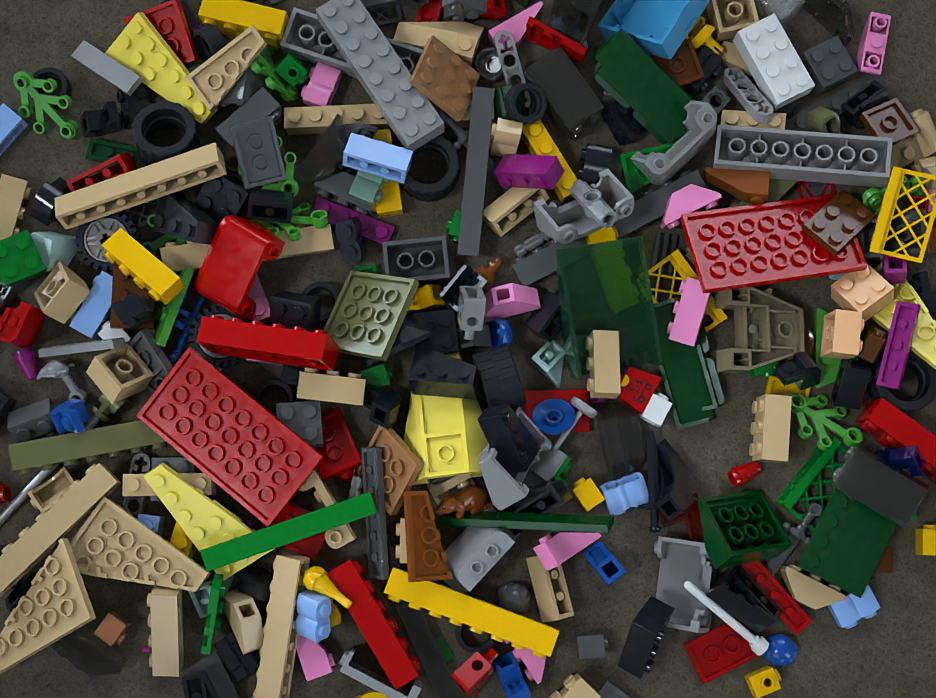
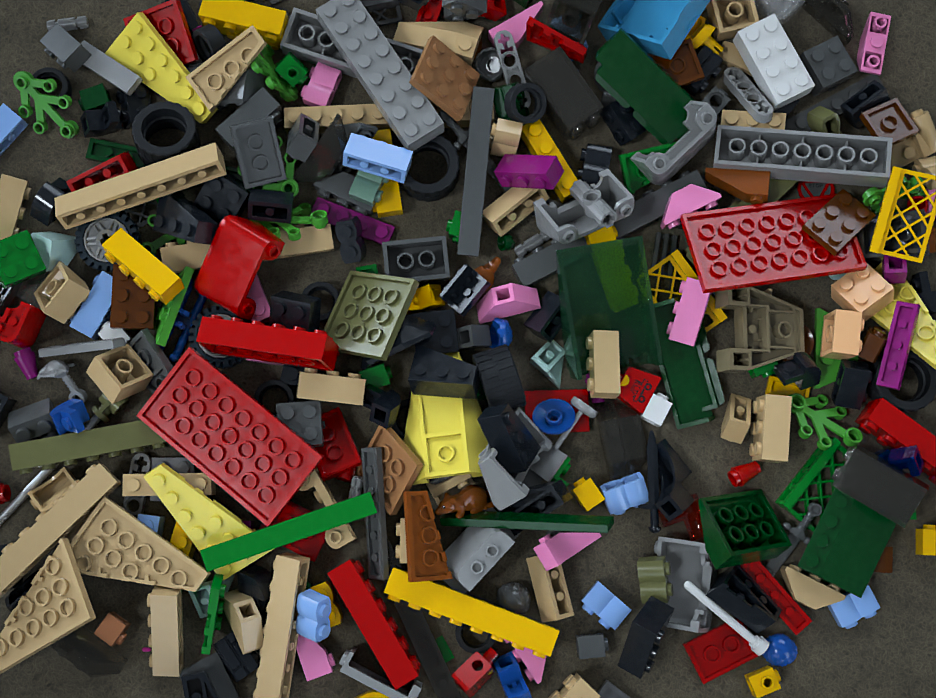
black brick [112,293,155,330] -> none
yellow piece [303,566,352,609] -> none
light grey torso [457,286,486,340] -> none
blue brick [582,540,626,587] -> none
none -> dark grey brick [40,23,91,73]
none -> light grey axle [47,16,89,31]
none -> dark green brick [78,83,112,111]
none -> dark grey brick [286,113,320,163]
none -> dark green hinge [497,234,515,251]
none -> light blue brick [581,581,632,630]
none -> olive brick [637,556,673,604]
none -> tan slope [721,393,752,444]

